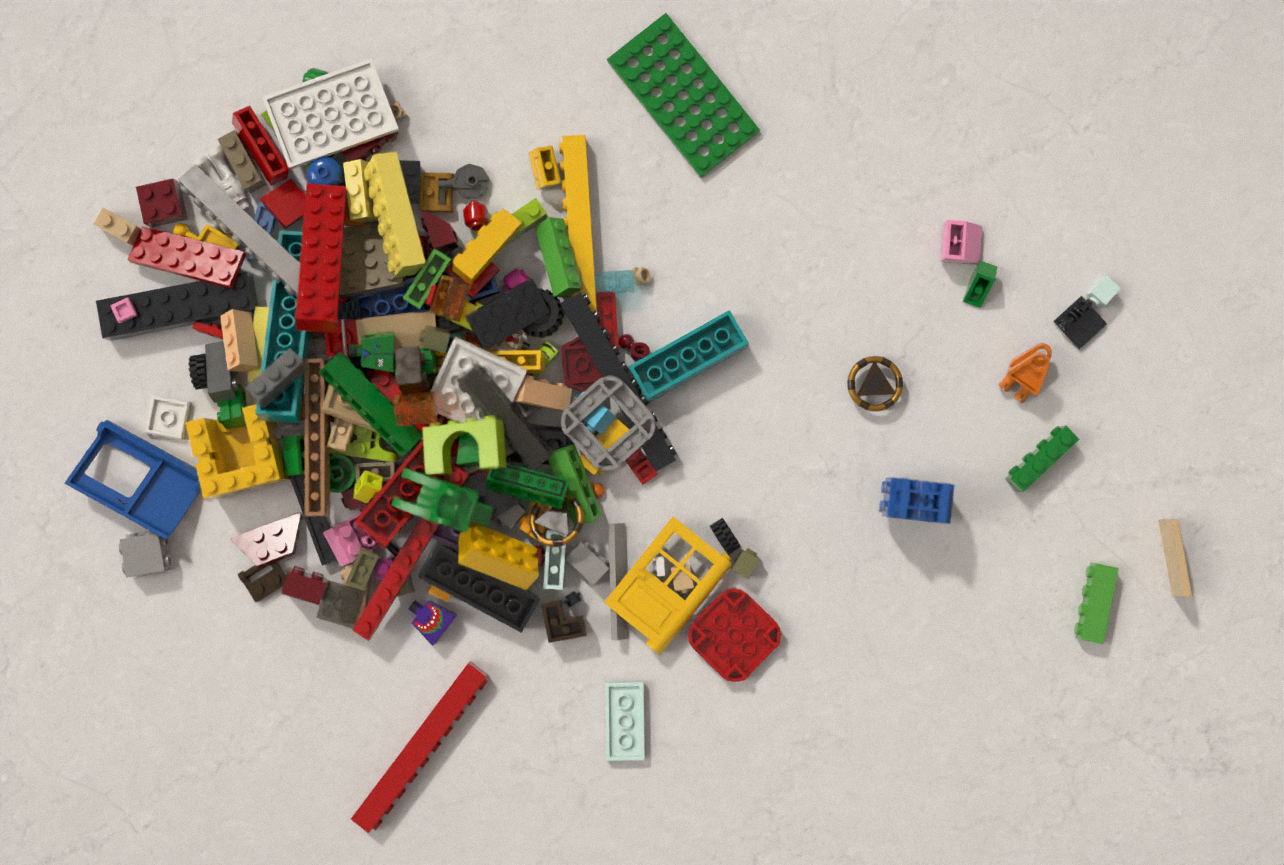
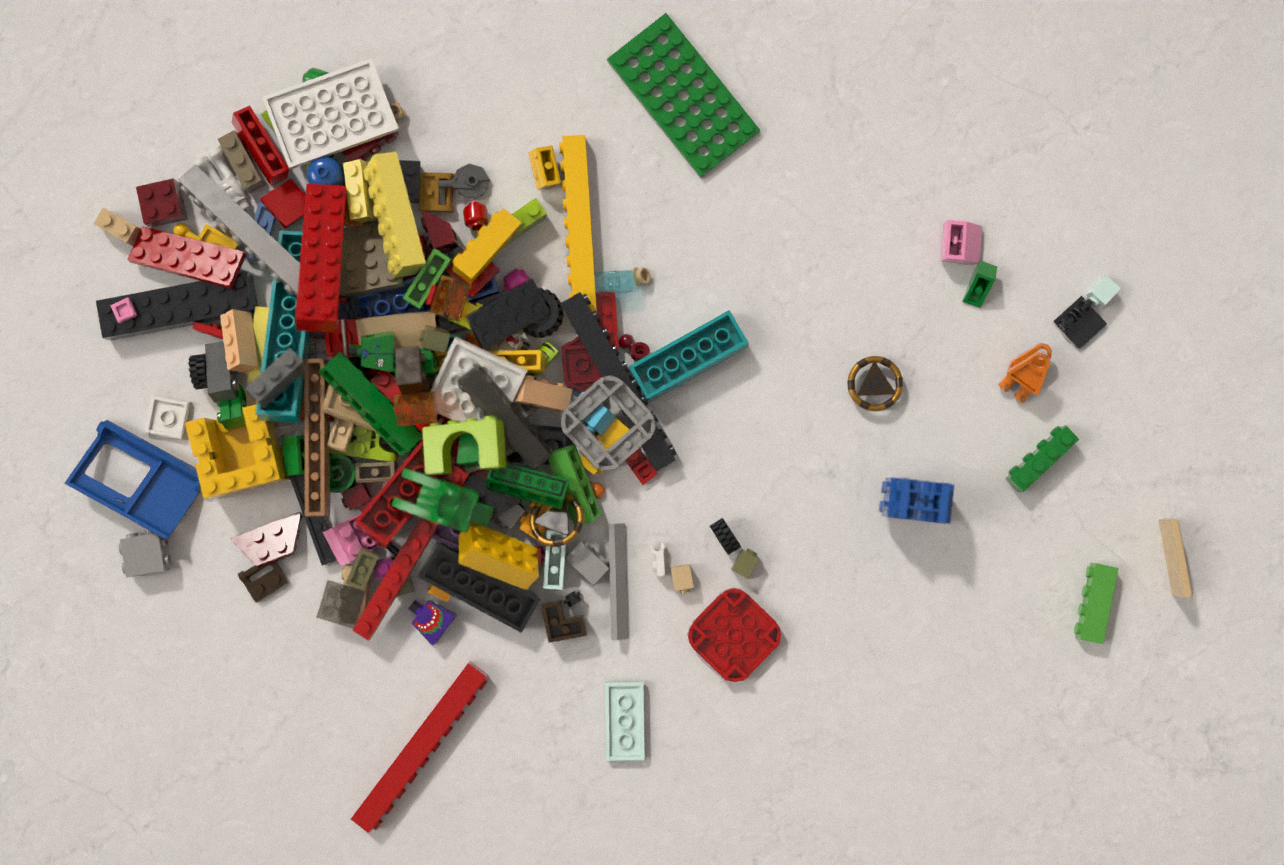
dark red brick [281,566,327,605] -> none
neon yellow brick [353,470,383,504] -> none
bright green brick [535,217,583,298] -> none
yellow door [604,517,733,655] -> none

